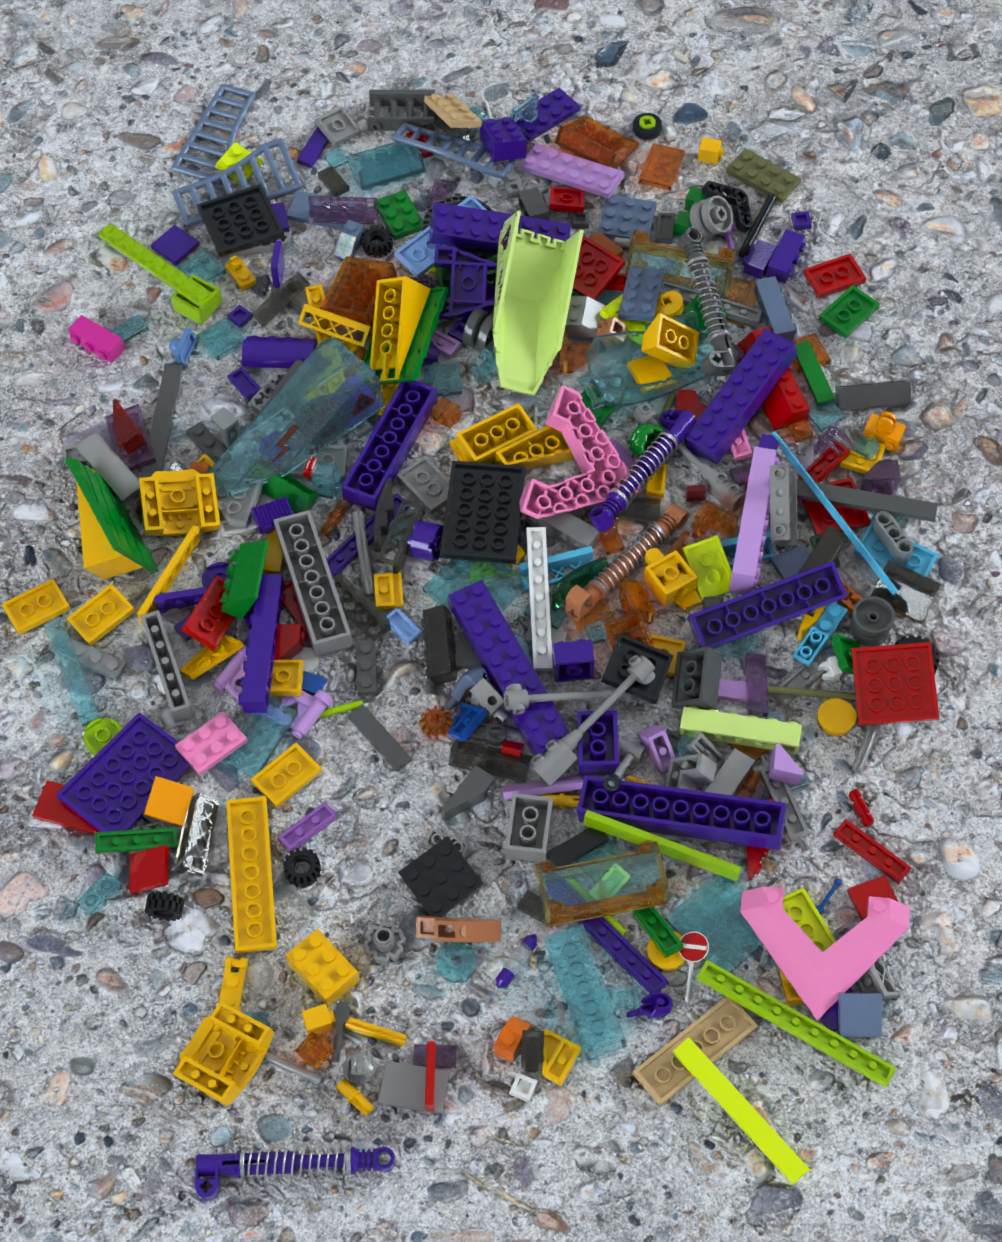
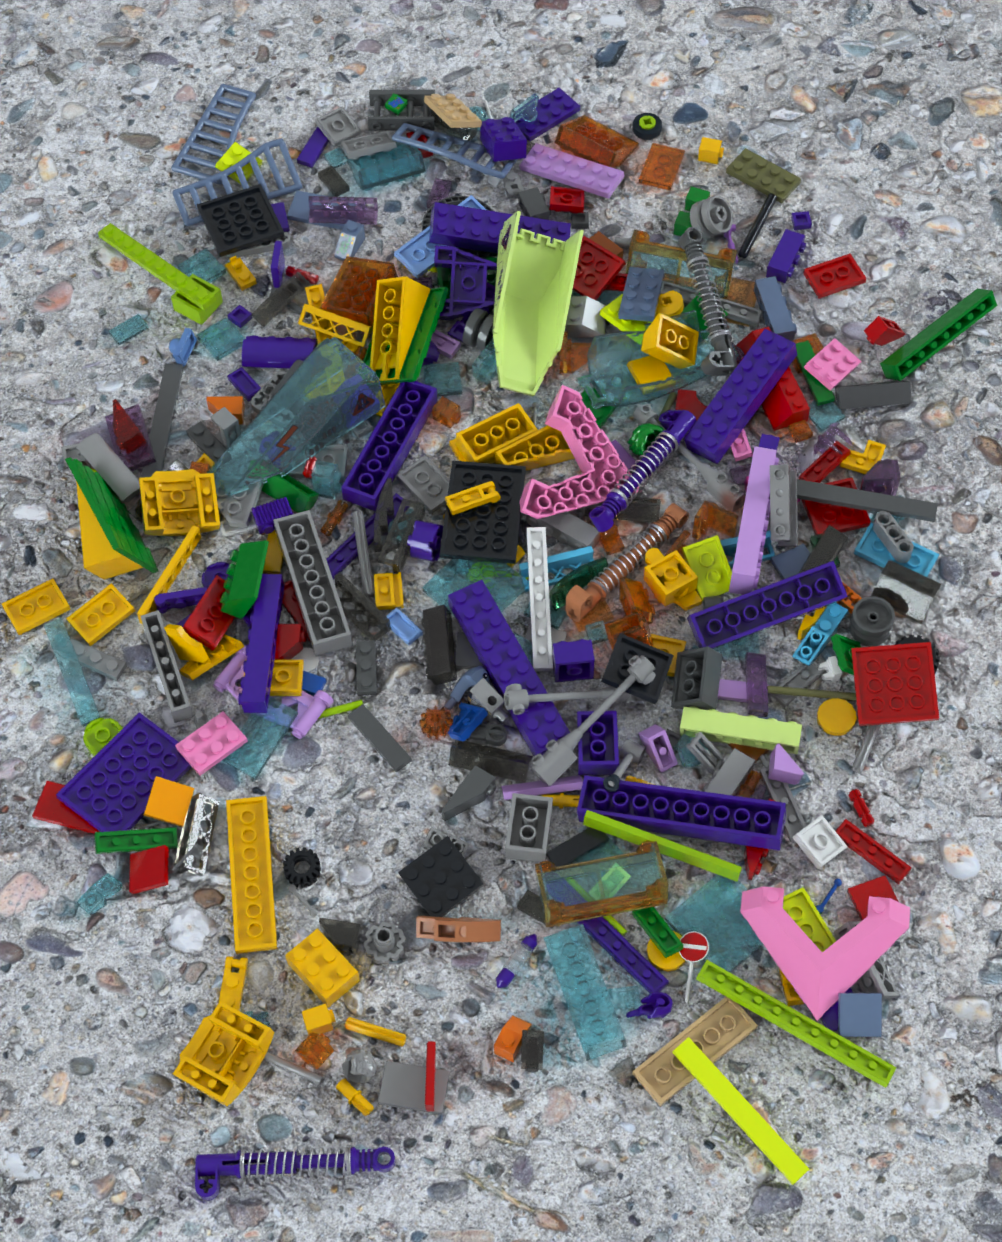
dark pink brick [68,315,125,364] -> none
black tyre [145,891,185,921] -> none
dark purple tile [151,225,200,266] -> none
yellow plate [250,743,322,809] -> none
medium lavender tile [277,802,338,853] -> none
dark grey piece [331,1001,350,1063] -> none
black tyre [362,225,393,258] -> none
green plate [374,189,423,240] -> none
clear purple tile [413,1044,457,1068] -> none
clear light blue plate [435,942,477,983] -> none
red tile [501,739,525,757] -> none
white tile [509,1073,538,1103] -> none
yellow wing [542,1029,582,1086] -> none
nougat brick [595,317,626,345] -> none
sand blue plate [598,195,657,240] -> none
yellow tile [645,463,667,498] -> none
dark grey tile [655,212,675,244] -> none
light grey brick [665,753,717,790] -> none
dark red tile [685,485,706,502] -> none
black beam [701,181,753,232] -> none
dark purple brick [742,239,777,279] -> none
medium azure piece [772,431,899,595] -> none
green plate [818,285,880,338] -> none
clear light blue slope [852,436,880,460] -> none
light orange brick [862,411,906,452] -> none
none -> yellow tile [164,624,209,663]
none -> orange slope [206,396,245,425]
none -> red axle [286,266,319,285]
none -> clear smoke slope [319,918,362,956]
none -> light grey plate [340,130,397,160]
none -> green tile [385,93,408,115]
none -> yellow plate [445,481,501,515]
none -> white tile [792,815,848,869]
none -> bright pink plate [804,338,862,391]
none -> red slope [864,316,905,346]
none -> green brick [880,288,997,381]

